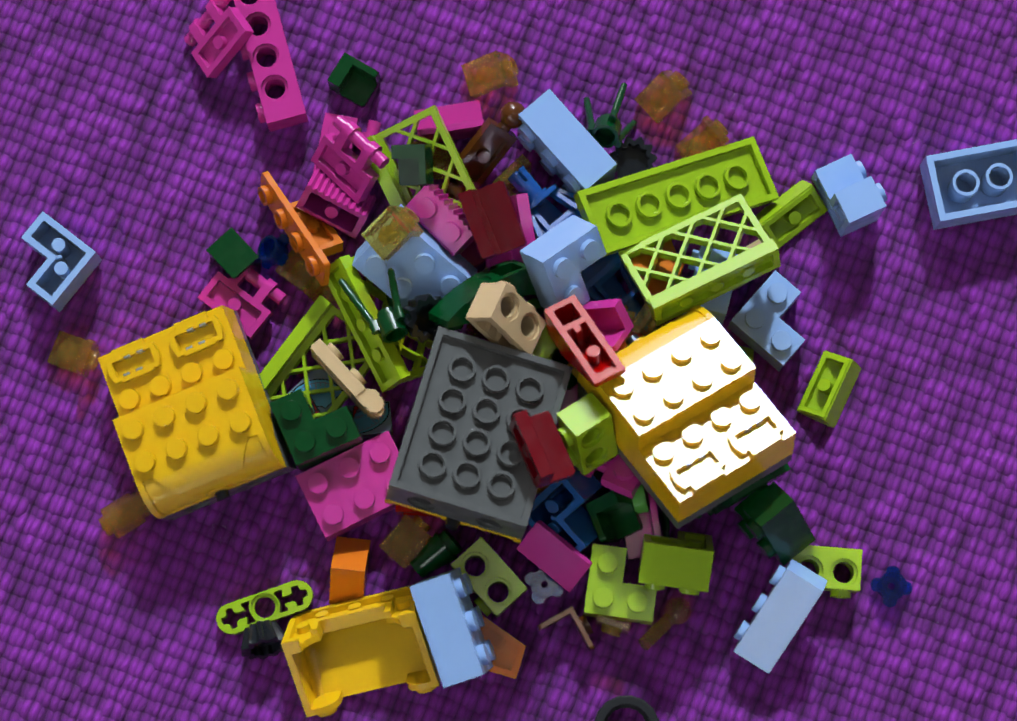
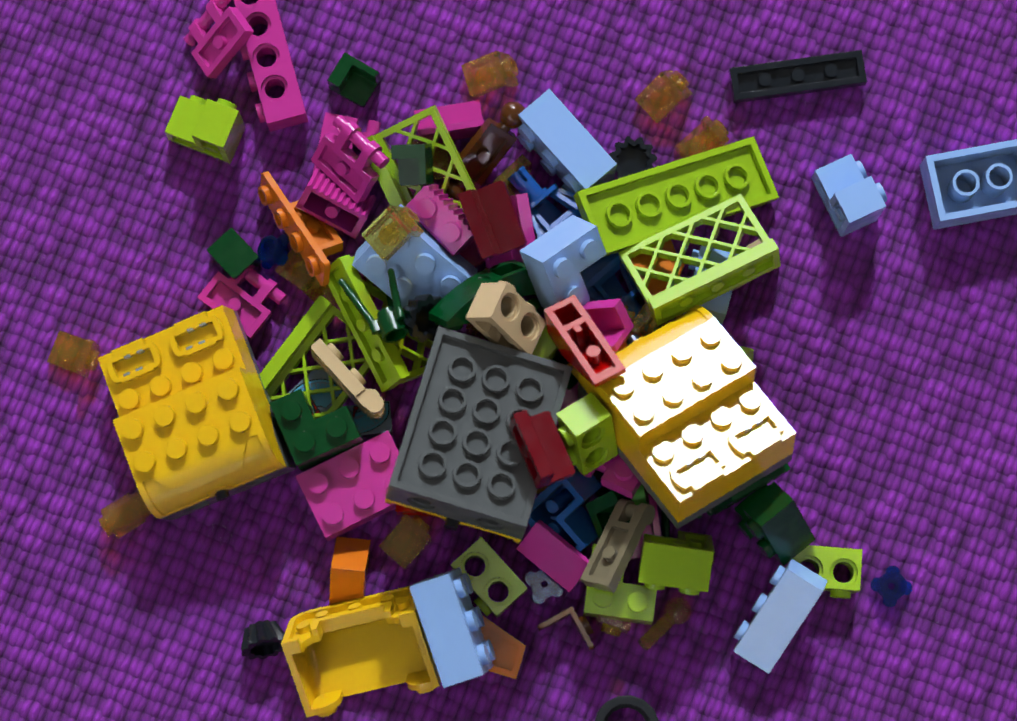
light blue brick [21,211,102,312] -> none
lime beam [216,580,314,635] -> none
dark green cone [410,529,462,578] -> none
dark green plant [583,83,637,148] -> none
light blue brick [728,270,805,371] -> none
lime slope [755,180,828,248] -> none
lime slope [797,350,861,428] -> none
none -> lime brick [165,95,246,164]
none -> dark tan plate [580,498,655,593]
none -> black plate [729,50,867,103]

